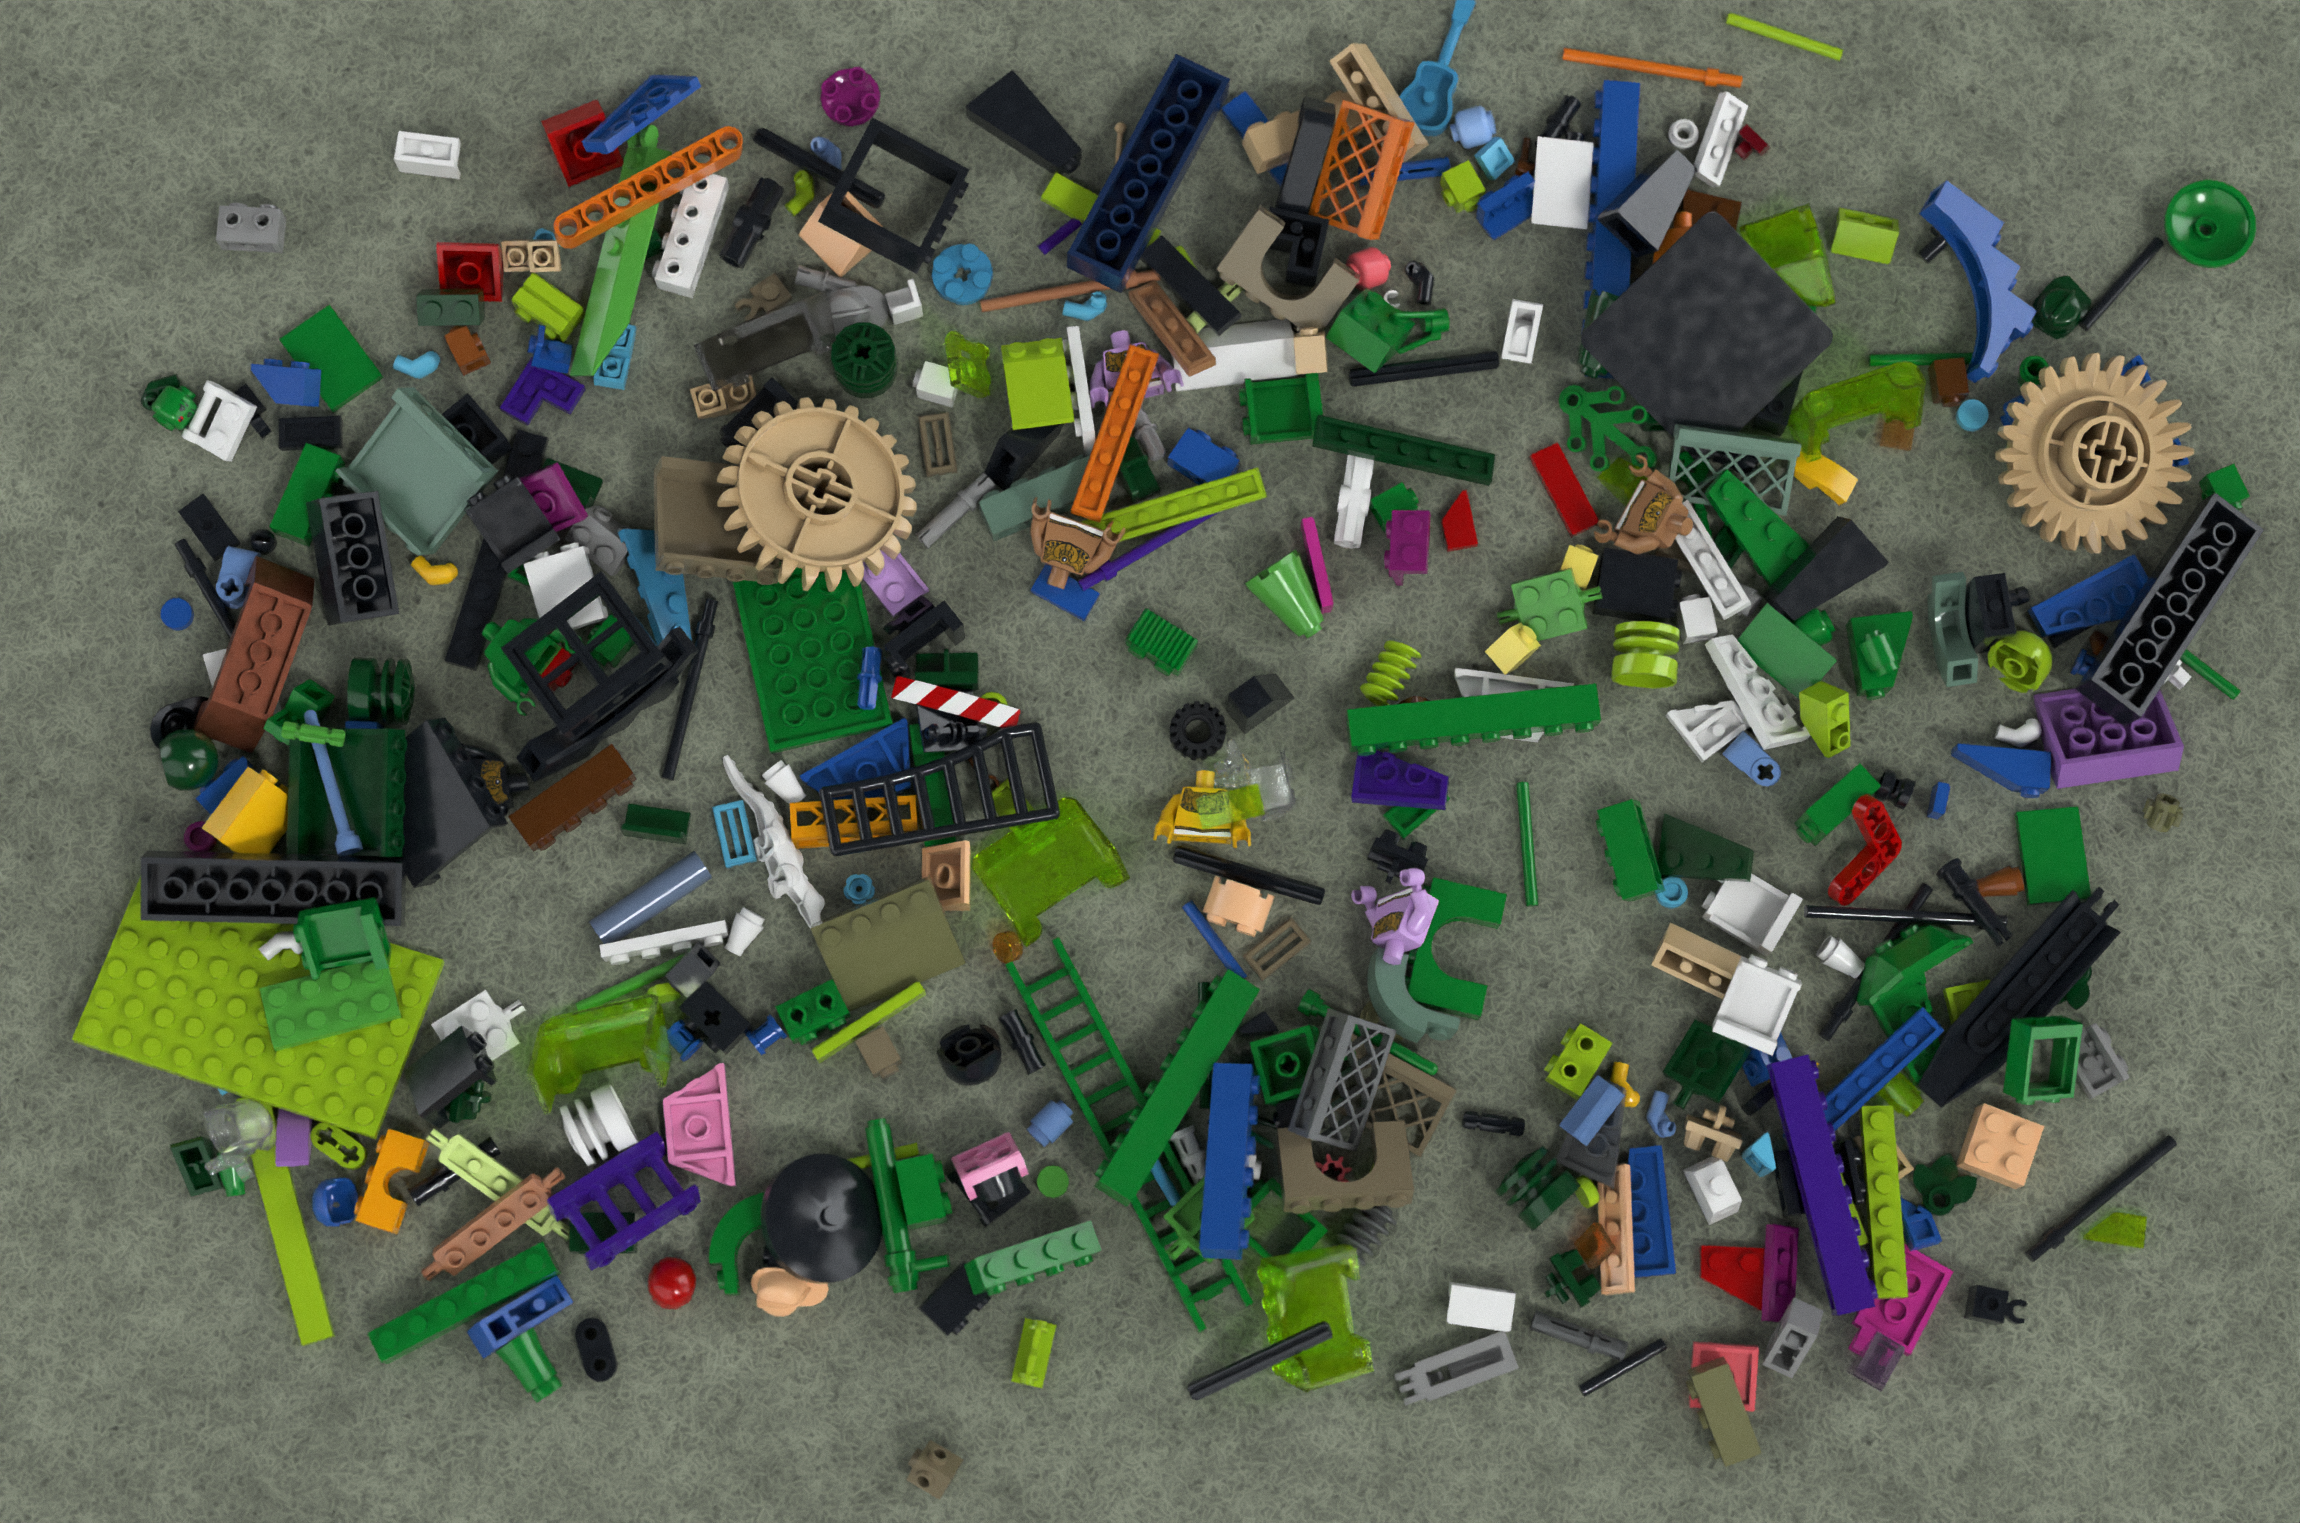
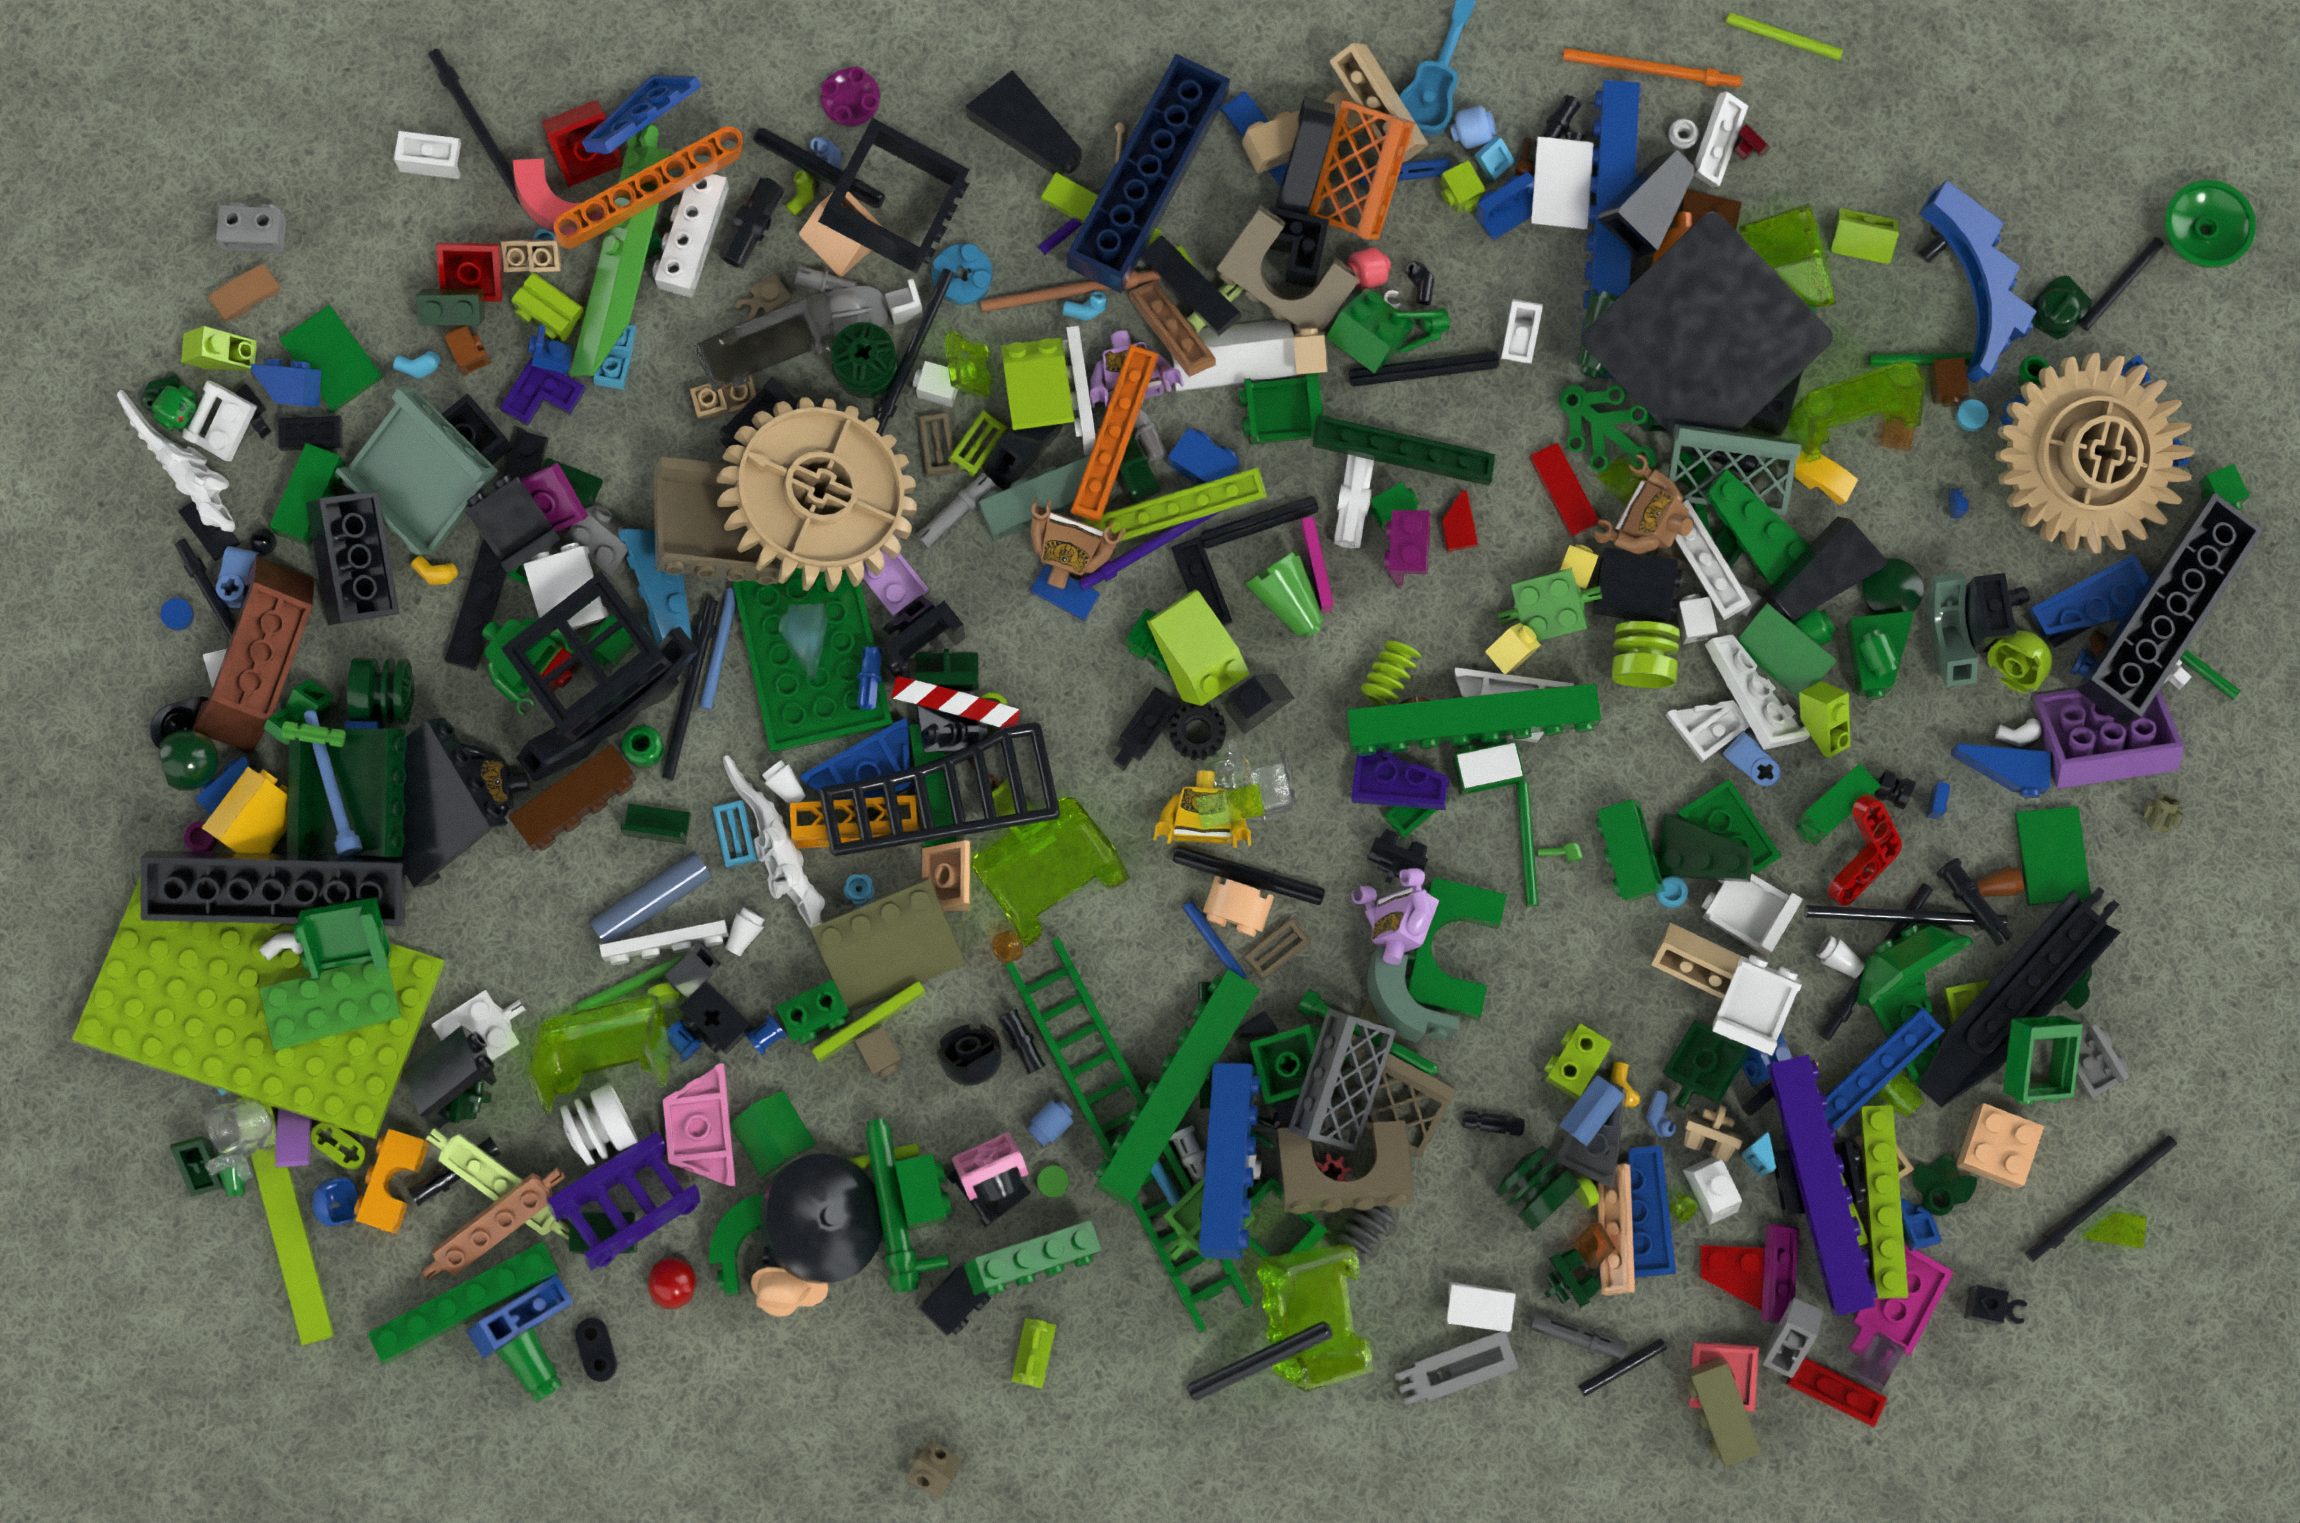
none -> white animal [117,390,235,532]
none -> lime slope [181,326,257,371]
none -> medium nougat slope [208,264,280,323]
none -> black bar [428,49,520,204]
none -> coral arch [513,158,603,236]
none -> green head [622,725,664,769]
none -> medium blue bar [699,588,737,710]
none -> green slope [730,1091,816,1178]
none -> clear light blue slope [779,604,828,679]
none -> black bar [876,268,955,436]
none -> lime tile [948,410,1008,477]
none -> black hinge [1114,687,1181,771]
none -> lime slope [1147,590,1250,706]
none -> black tile [1171,537,1232,626]
none -> black axle [1200,496,1318,549]
none -> white brick [1452,739,1525,796]
none -> bright green hand [1538,843,1583,863]
none -> clear neon green hinge [1670,1194,1698,1223]
none -> green wing [1676,779,1782,875]
none -> red tile [1785,1358,1888,1428]
none -> dark green dish [1862,558,1924,615]
none -> blue tile [1949,488,1969,518]

